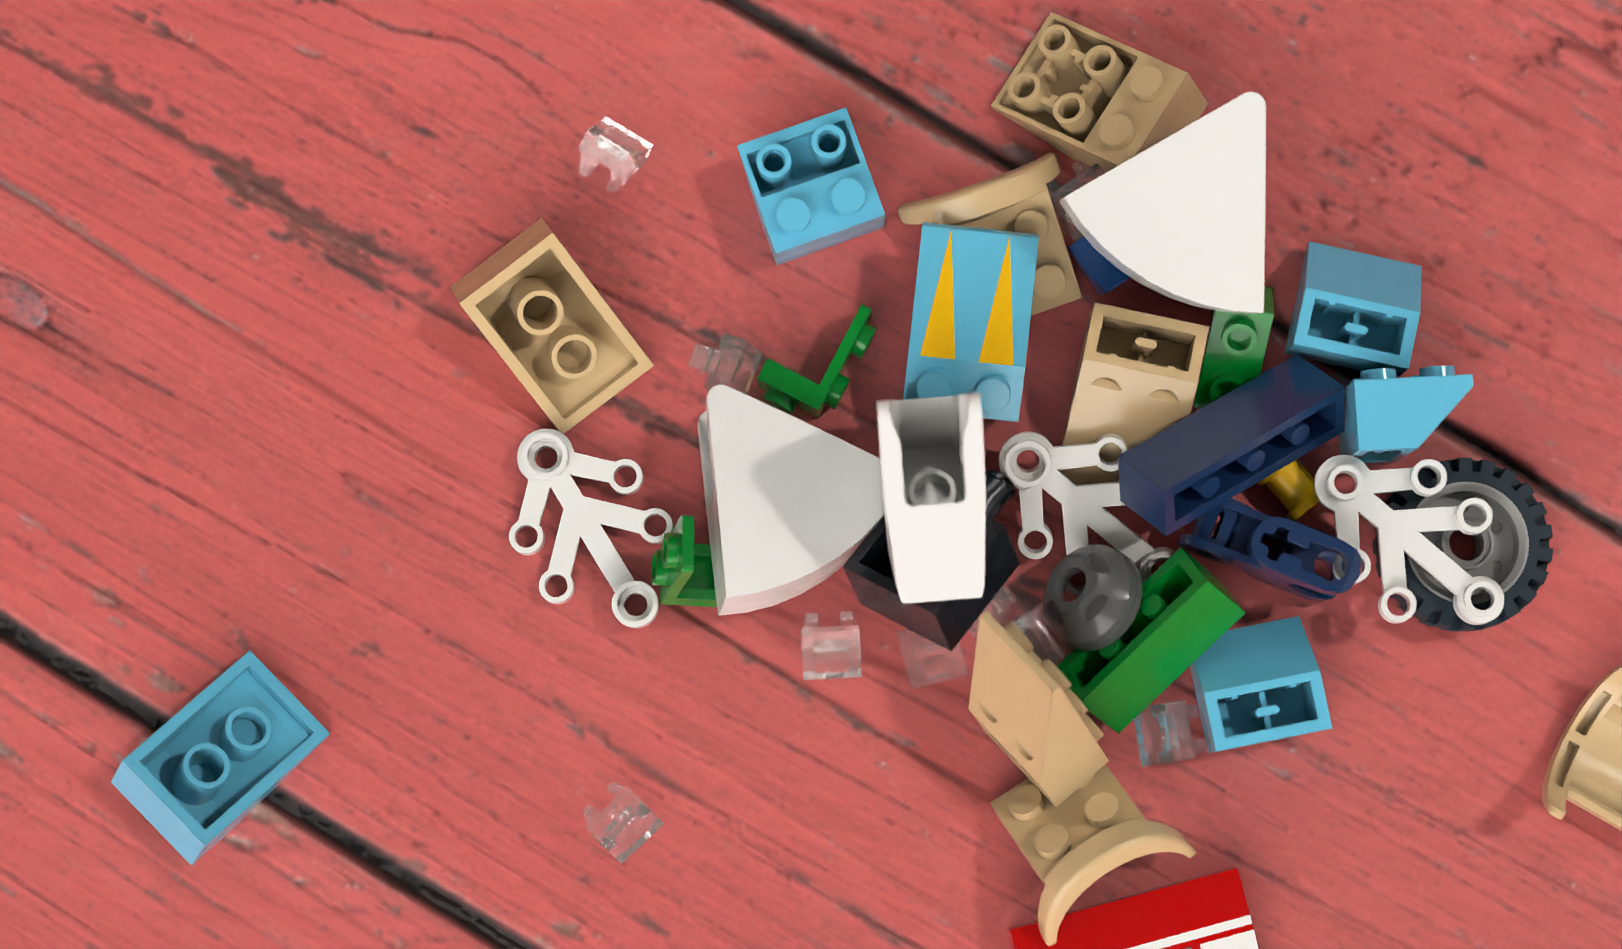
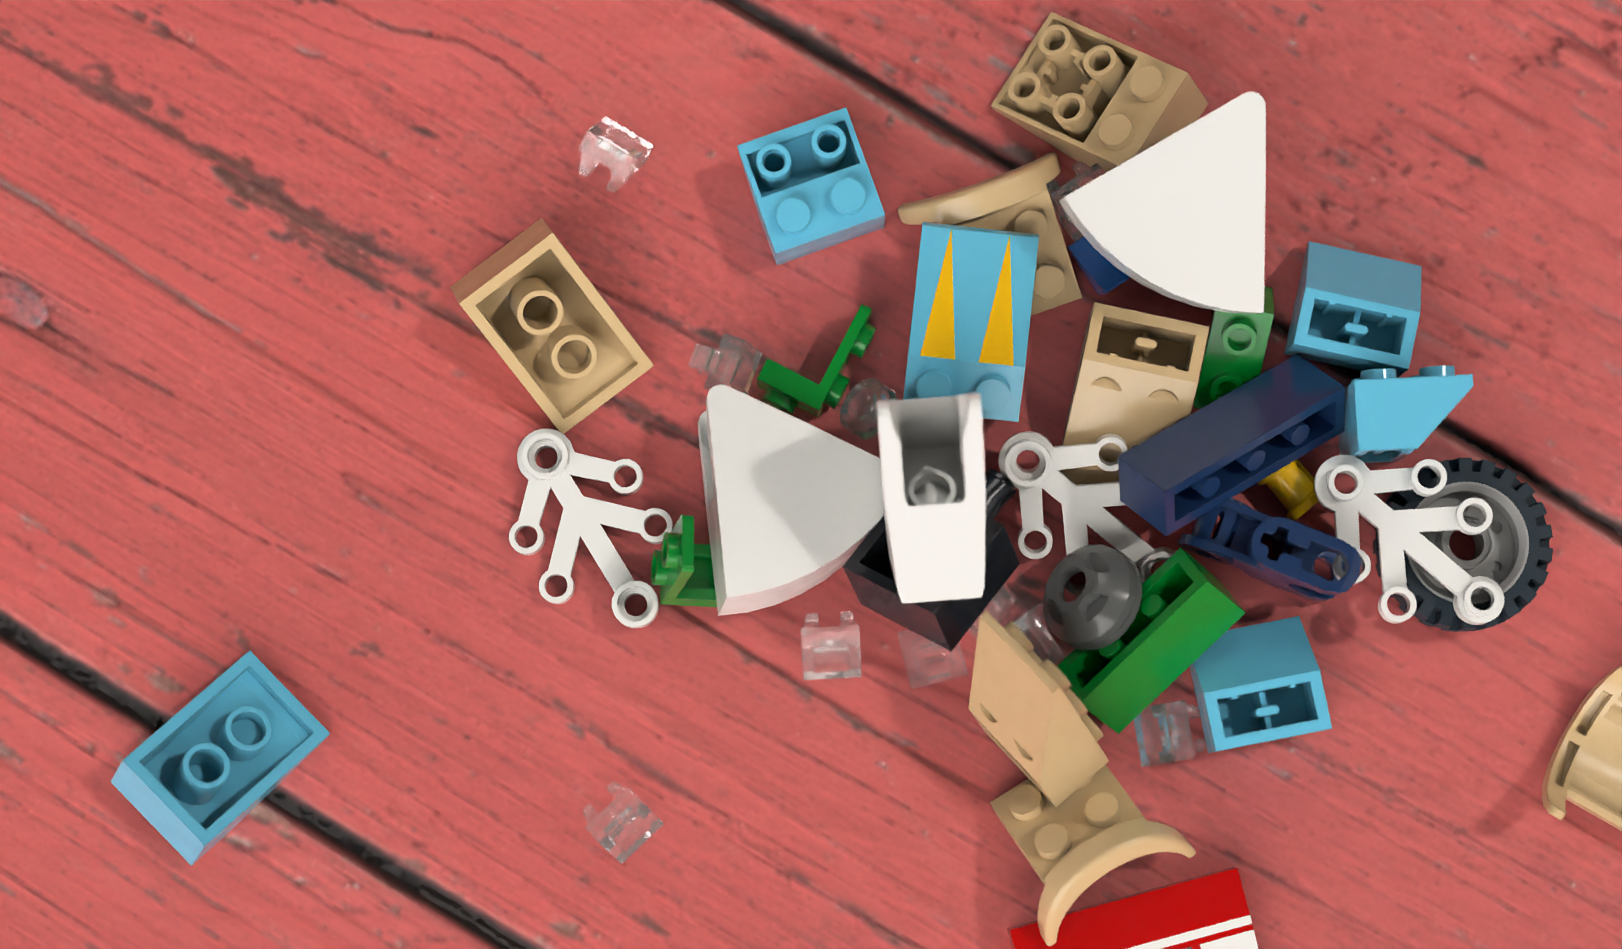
none -> clear tile [840,378,898,440]

